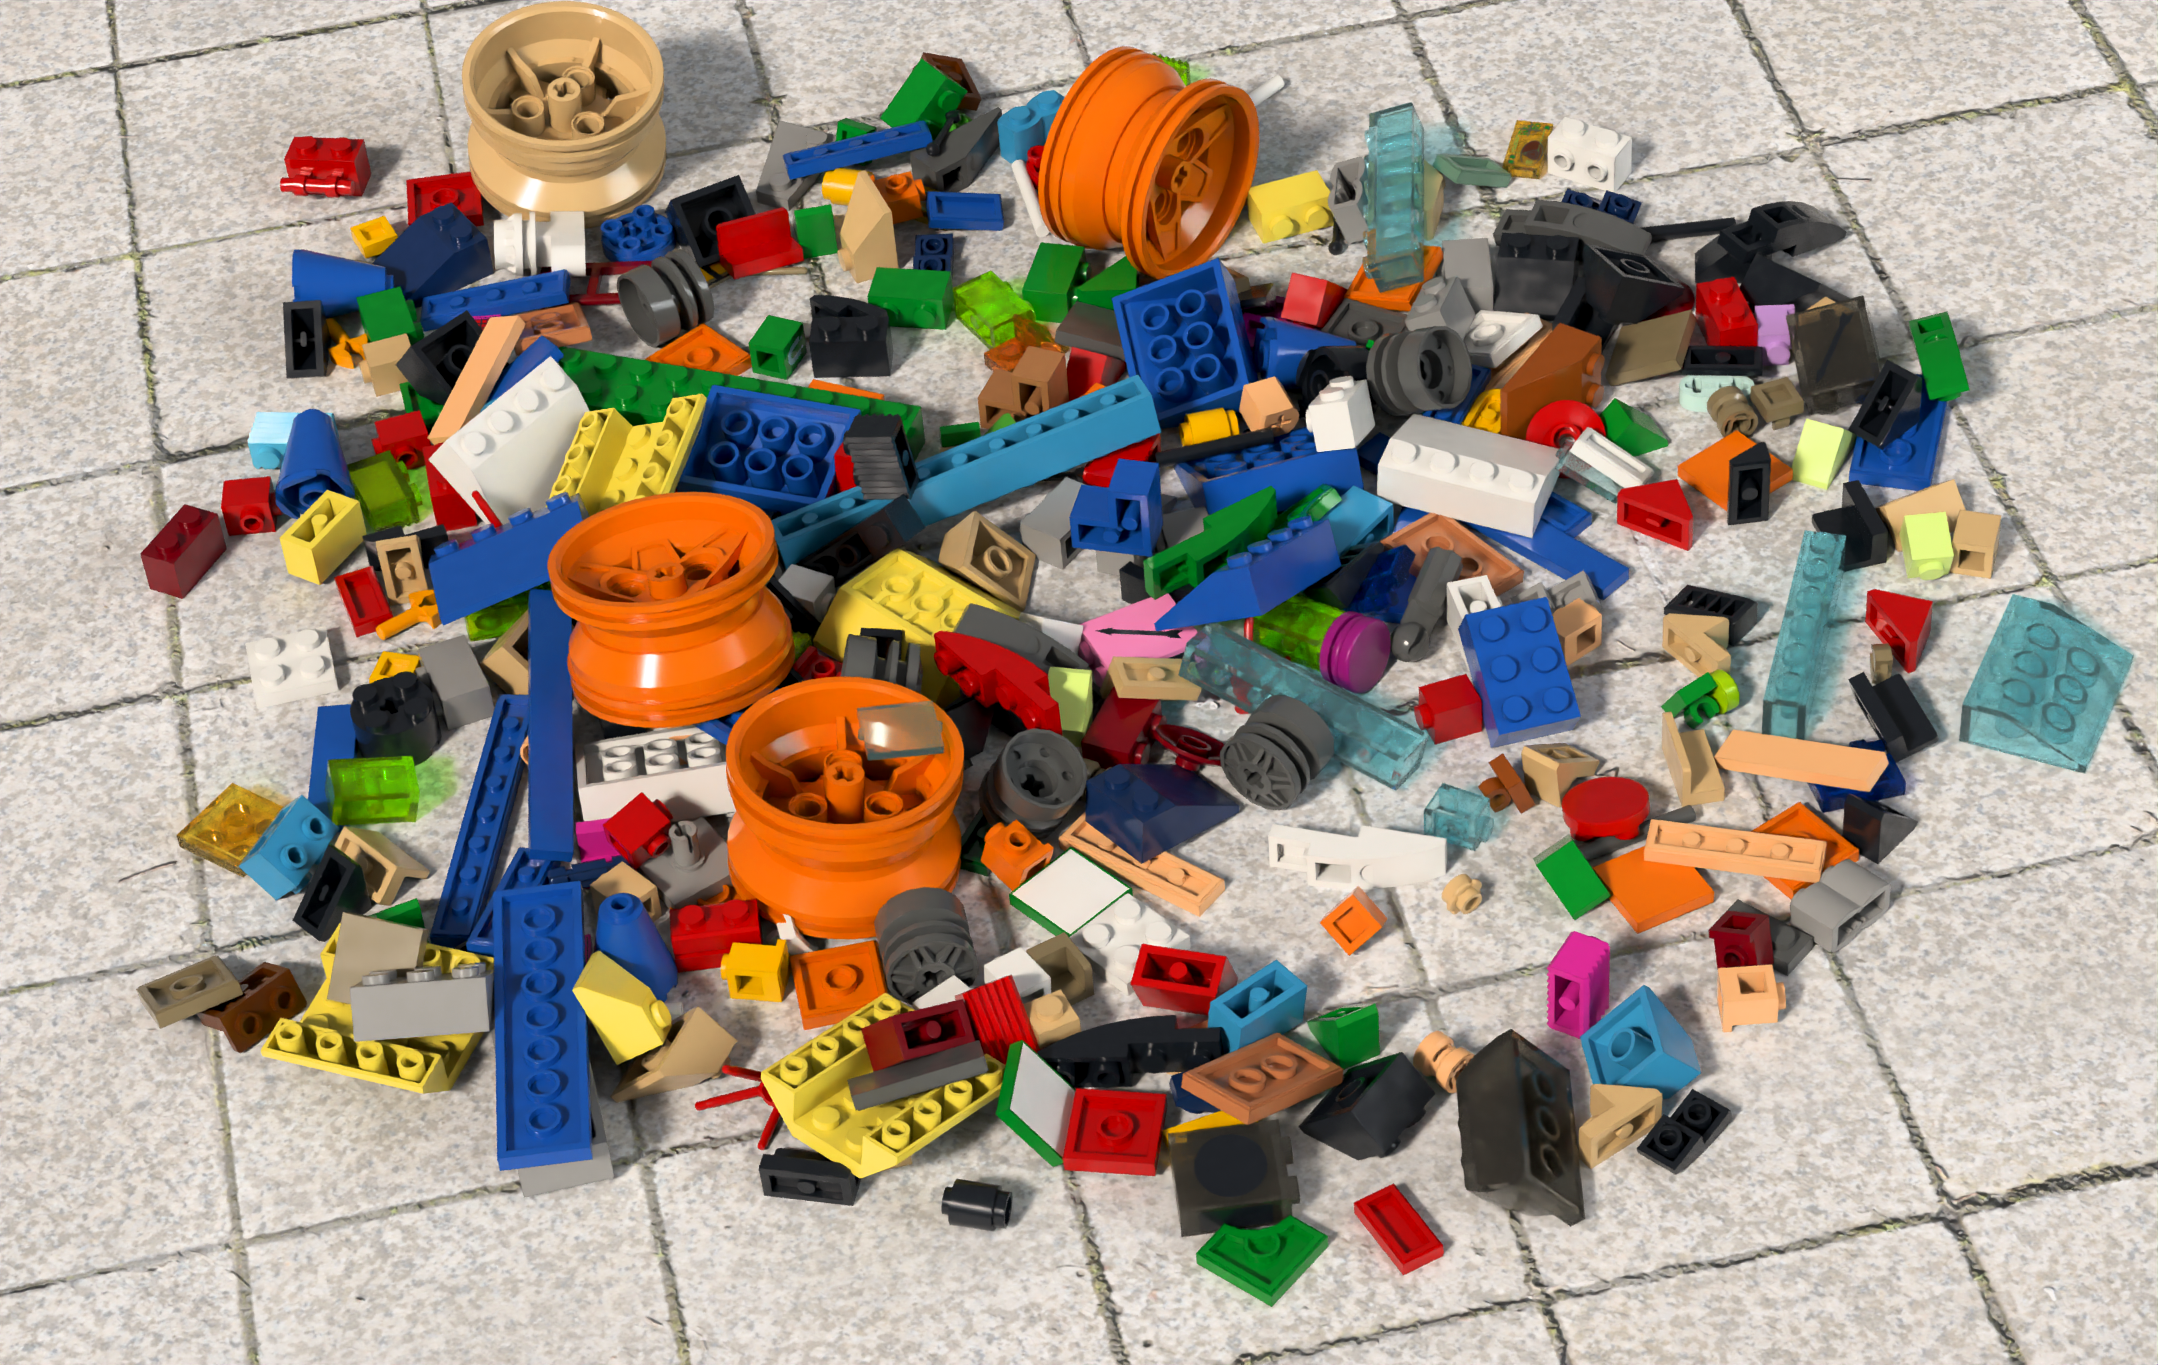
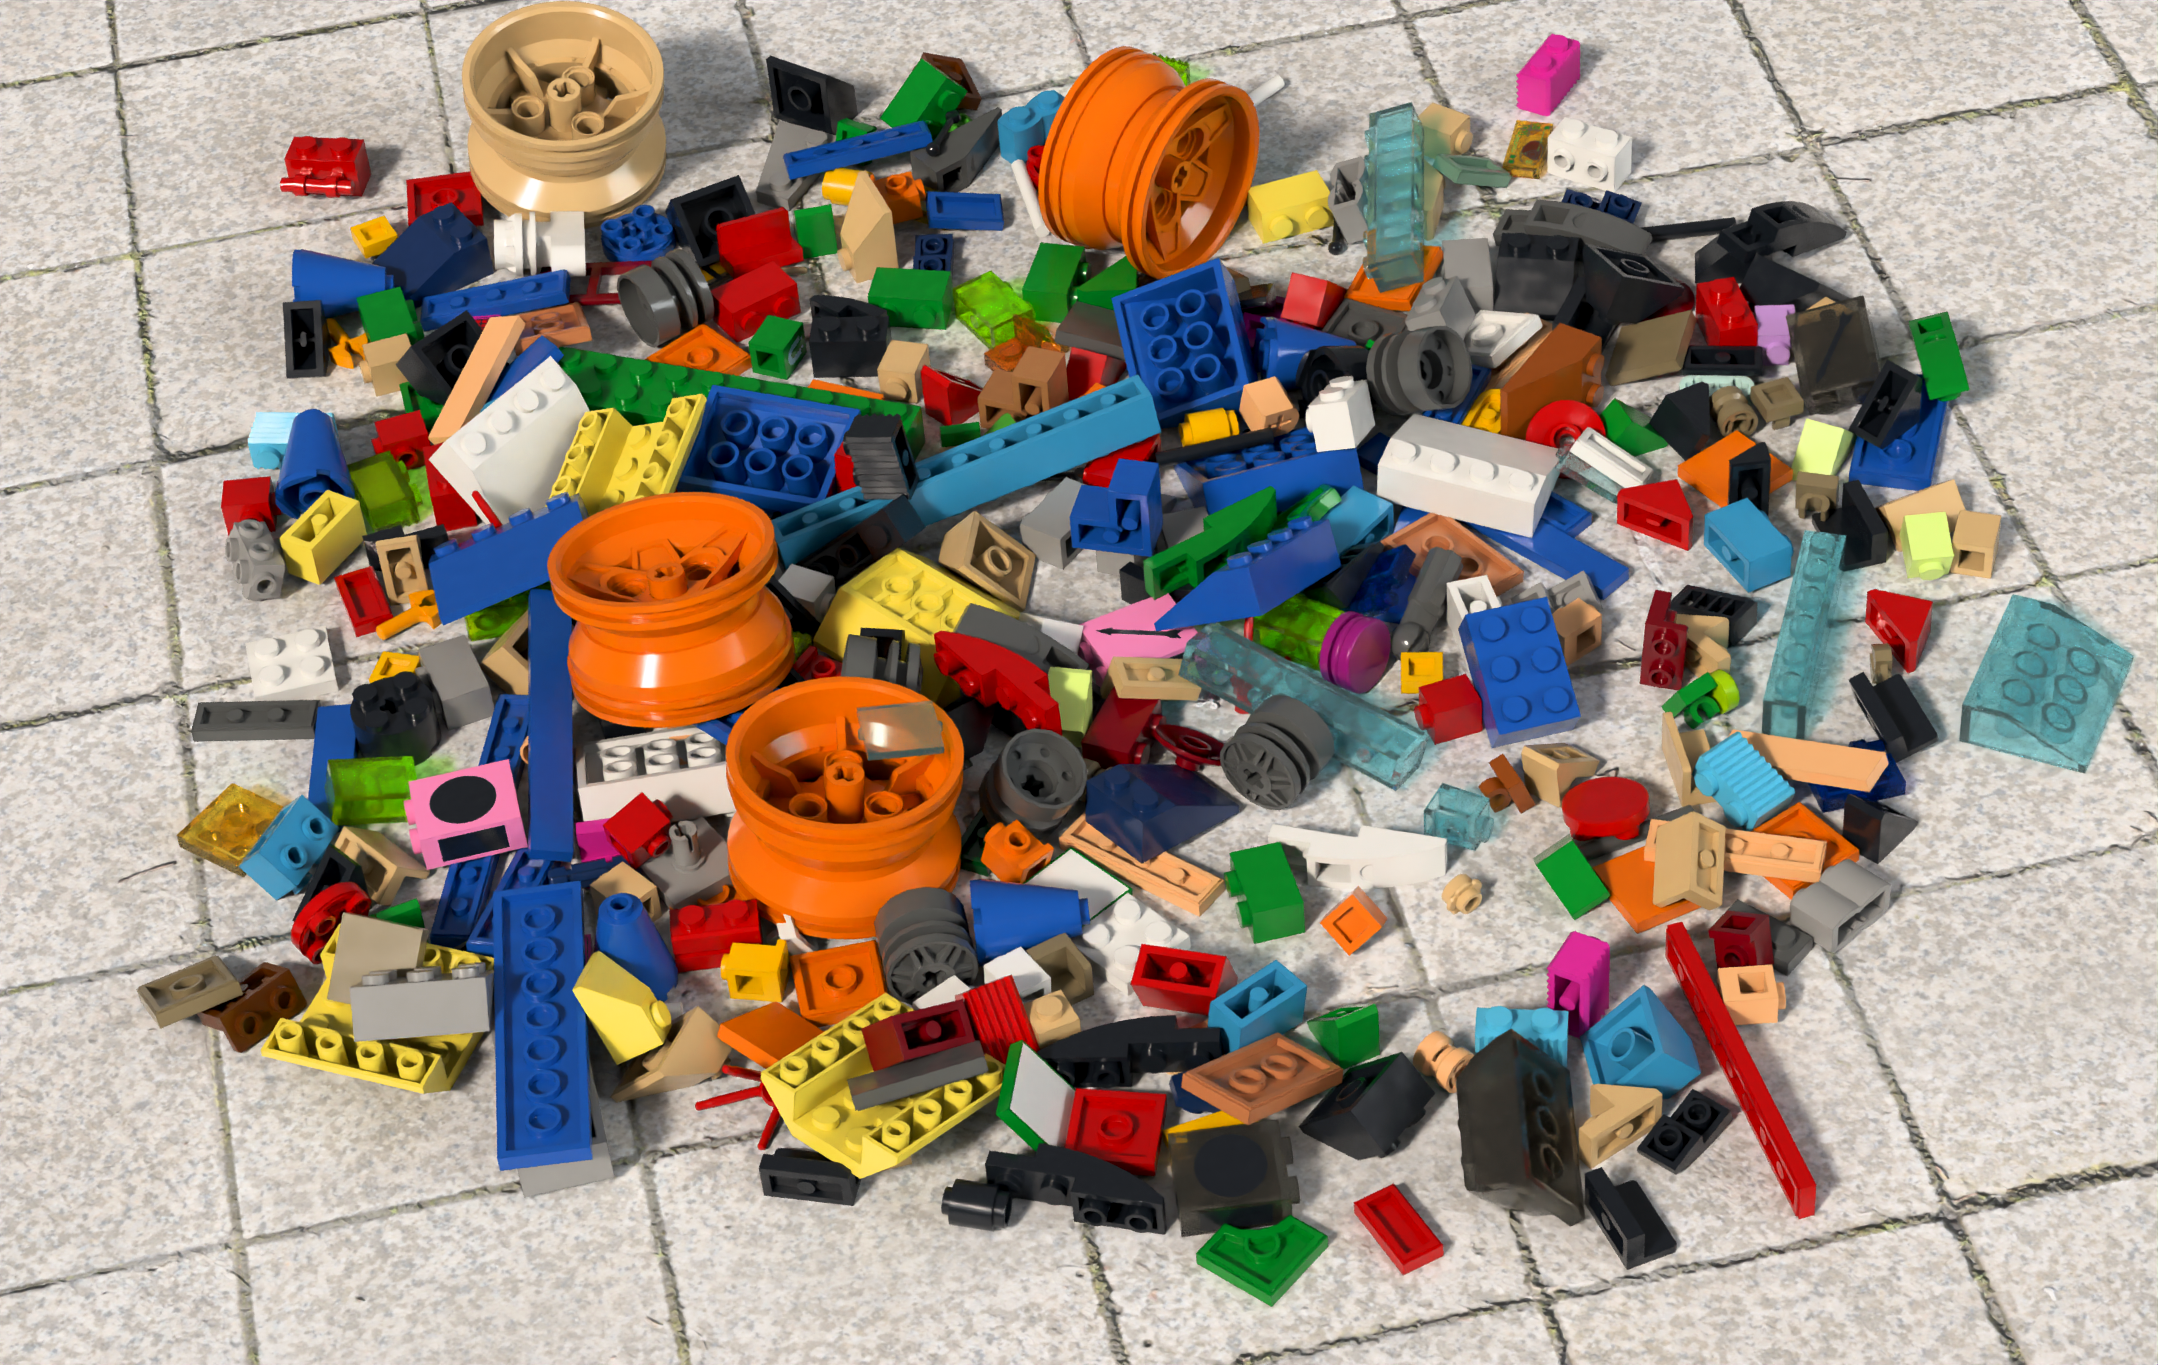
dark red brick [140,504,227,599] -> none
none -> dark grey tile [191,700,321,742]
none -> light grey brick [225,519,285,601]
none -> red tile [291,882,372,964]
none -> brick [403,759,528,870]
none -> red brick [710,261,801,343]
none -> orange tile [717,1001,824,1069]
none -> black slope [766,55,858,135]
none -> tan brick [877,340,931,404]
none -> red slope [921,365,983,426]
none -> blue cone [970,879,1090,967]
none -> black slope [985,1143,1167,1235]
none -> green brick [1224,842,1305,944]
none -> yellow plate [1401,652,1443,694]
none -> tan brick [1413,102,1473,159]
none -> medium azure brick [1475,1006,1569,1078]
none -> dark pink brick [1516,34,1580,116]
none -> black panel [1585,1167,1677,1270]
none -> dark red bracket [1640,590,1689,691]
none -> black slope [1649,382,1710,461]
none -> tan panel [1653,811,1726,911]
none -> red tile [1665,922,1816,1219]
none -> medium azure brick [1691,732,1795,831]
none -> dark azure brick [1704,498,1794,593]
none -> dark tan tile [1795,471,1839,521]

